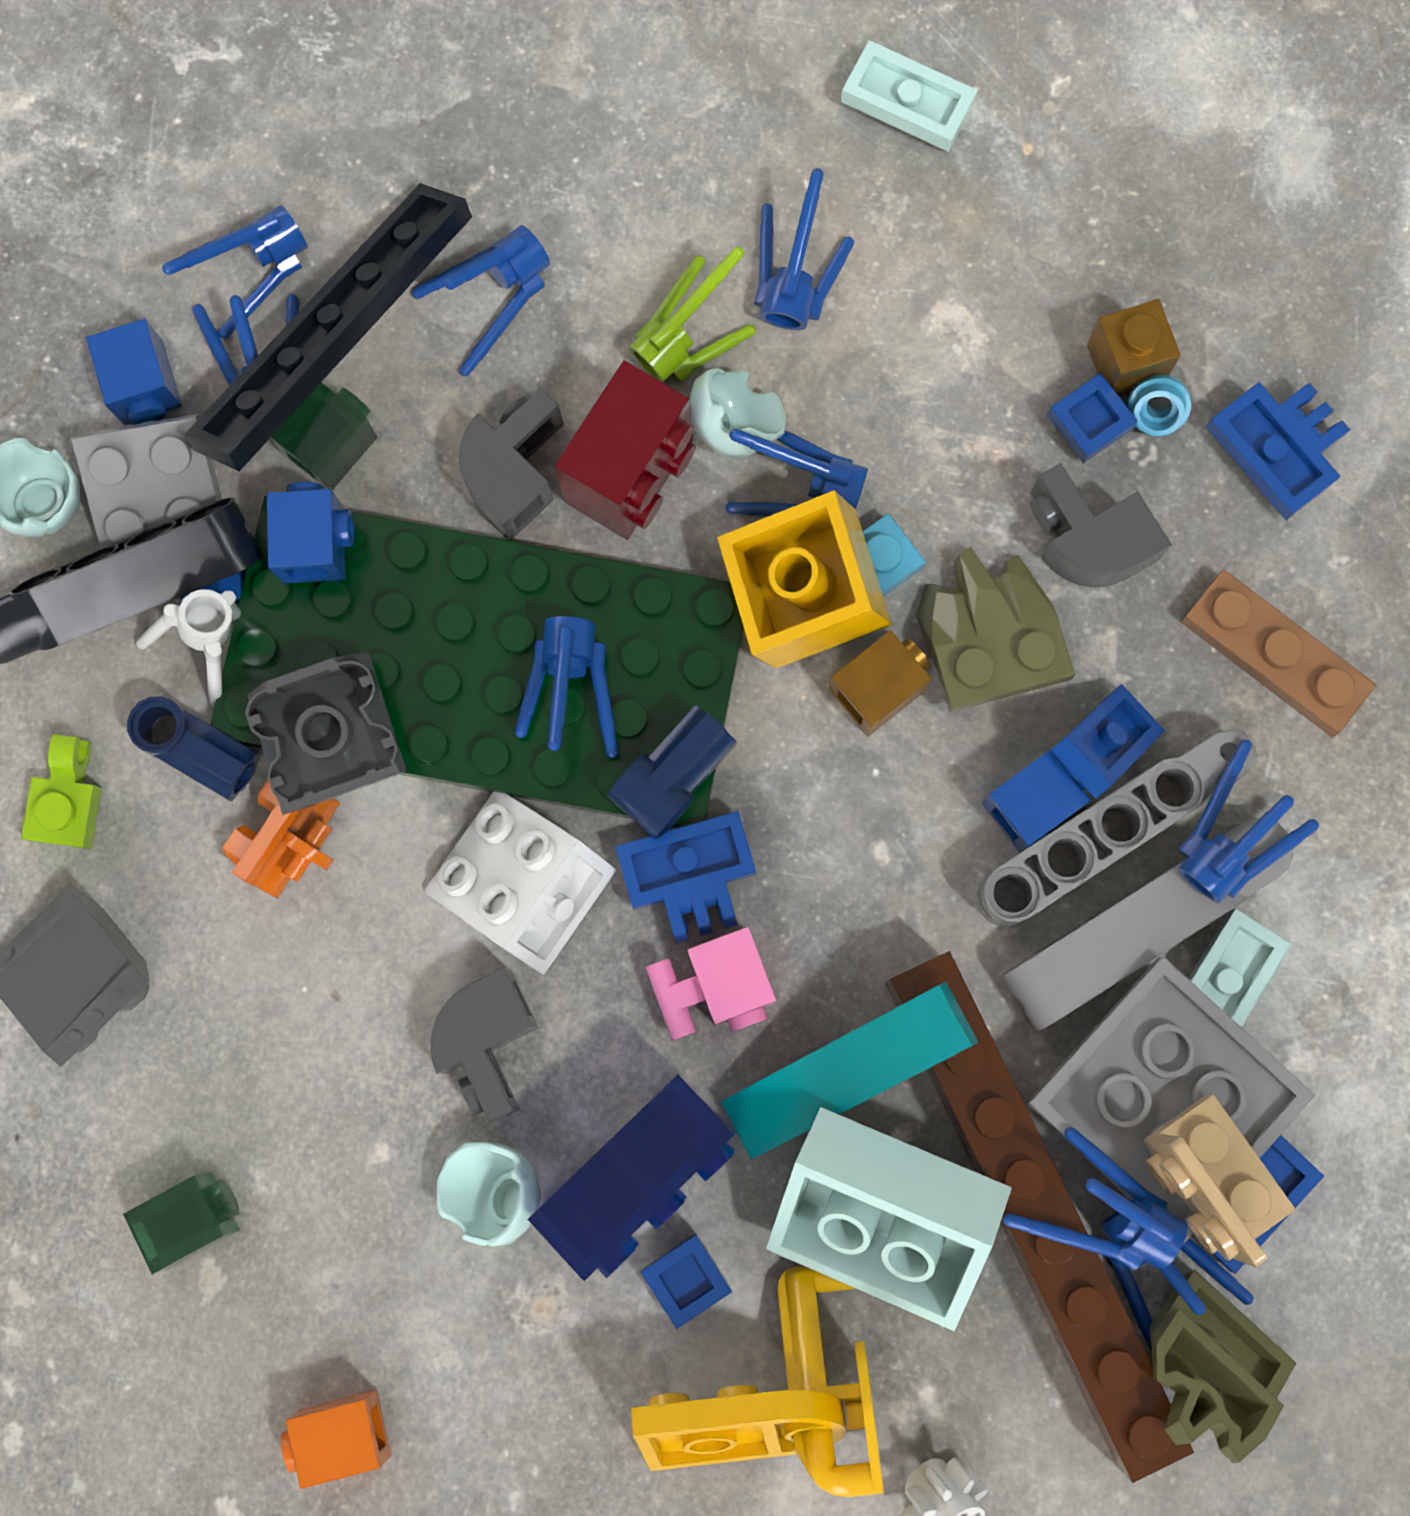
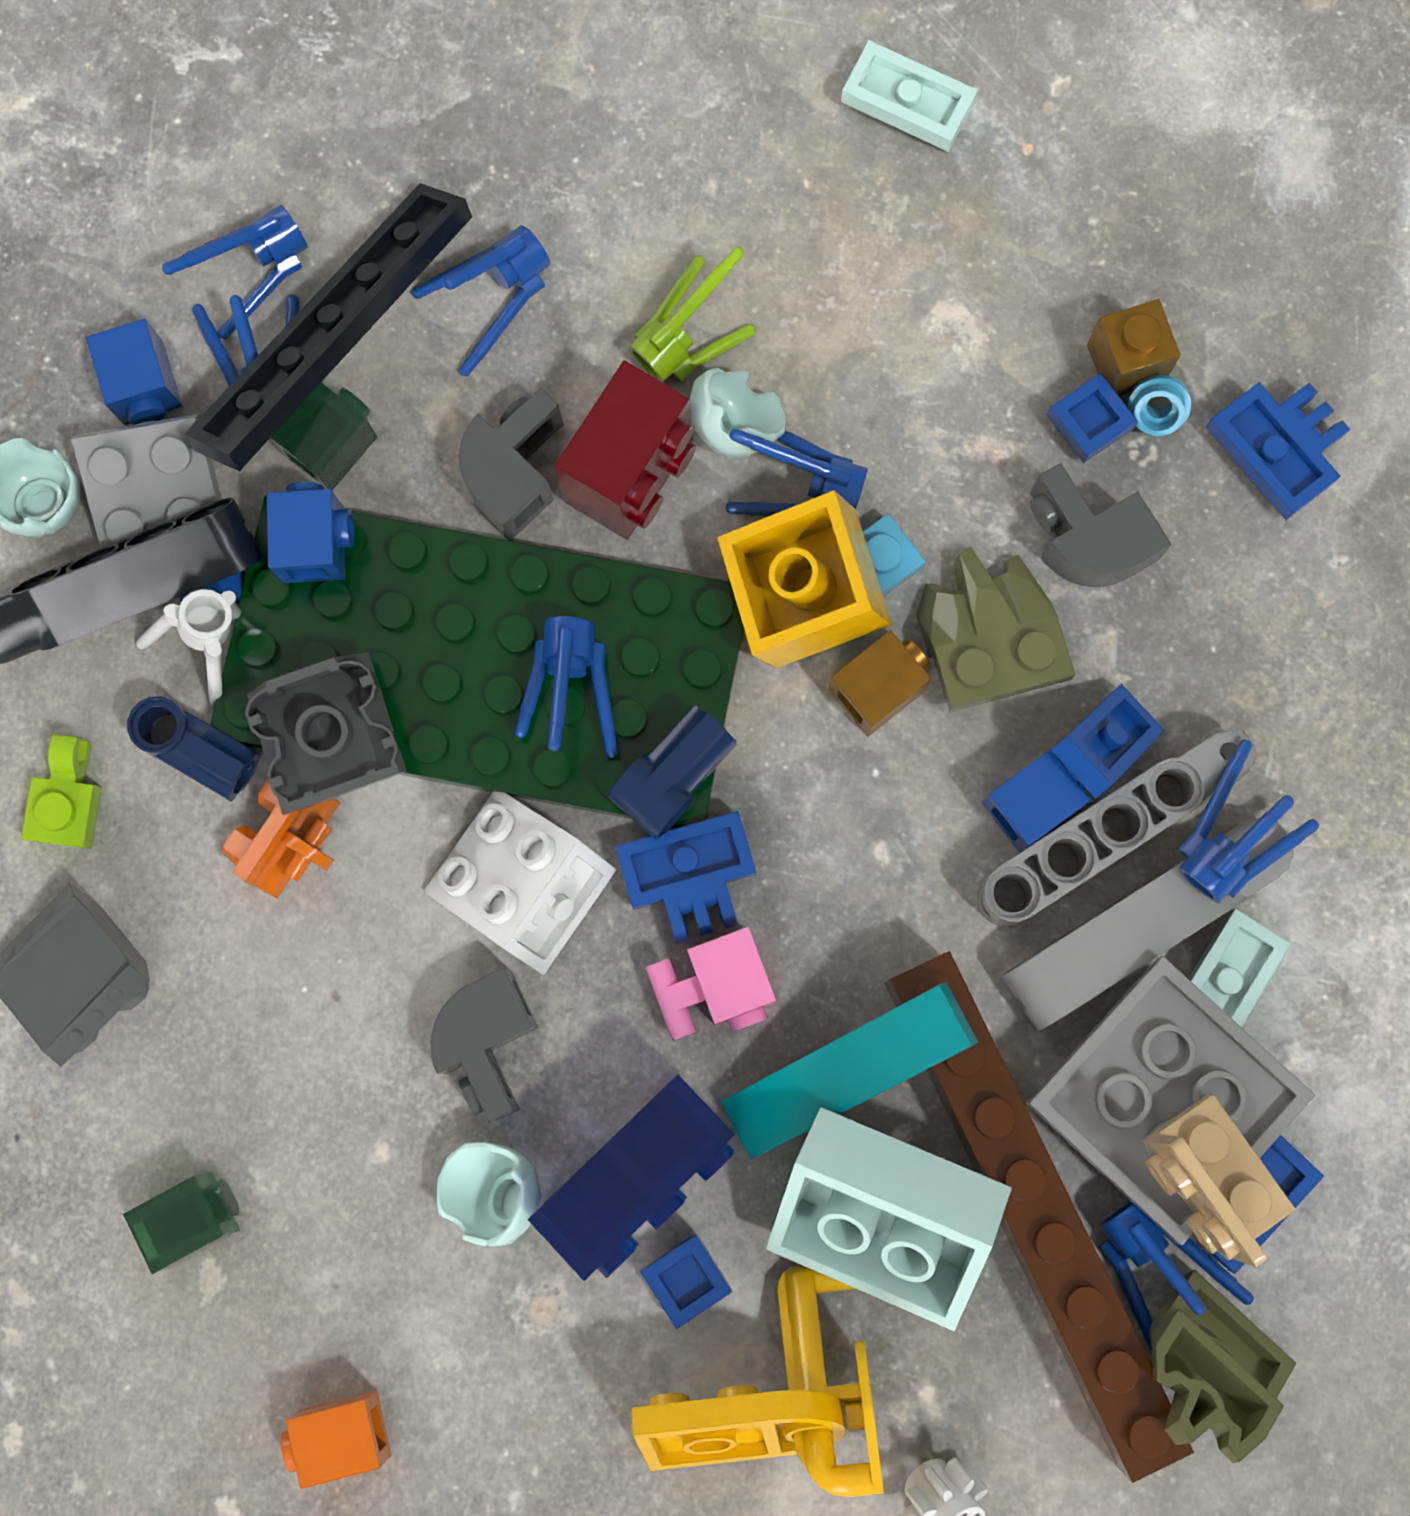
blue plant [754,168,854,330] -> none
blue plant [1003,1127,1188,1270] -> none
medium nougat plate [1181,569,1377,738] -> none

